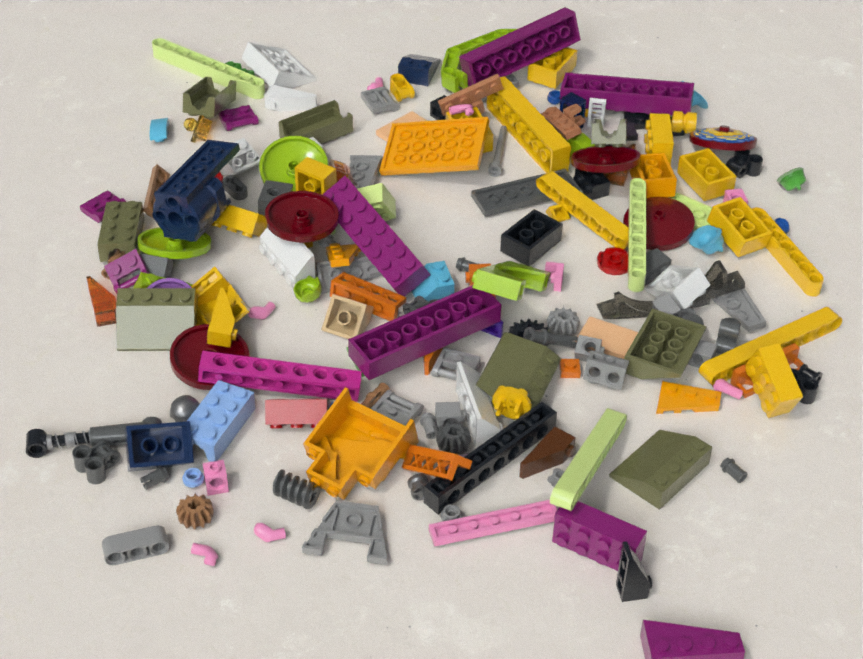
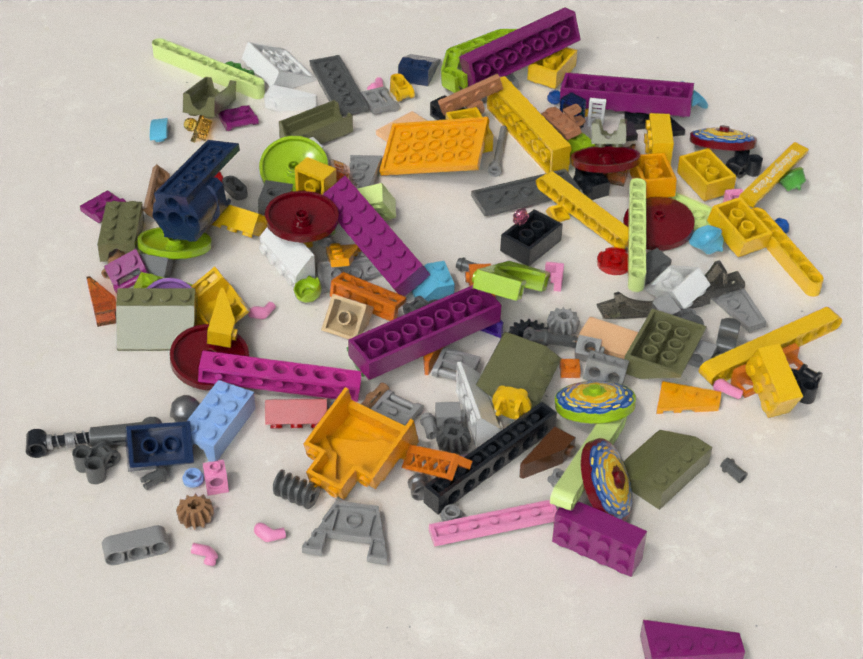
white slope [221,138,261,175] -> none
bright pink arm [449,104,474,116] -> none
black slope [616,541,652,602] -> none
yellow wheel [671,111,697,134] -> none
none -> dark grey plate [309,55,368,117]
none -> clear pink plate [513,208,529,225]
none -> dish [555,381,636,424]
none -> dish [581,438,633,521]
none -> yellow tile [739,142,809,208]

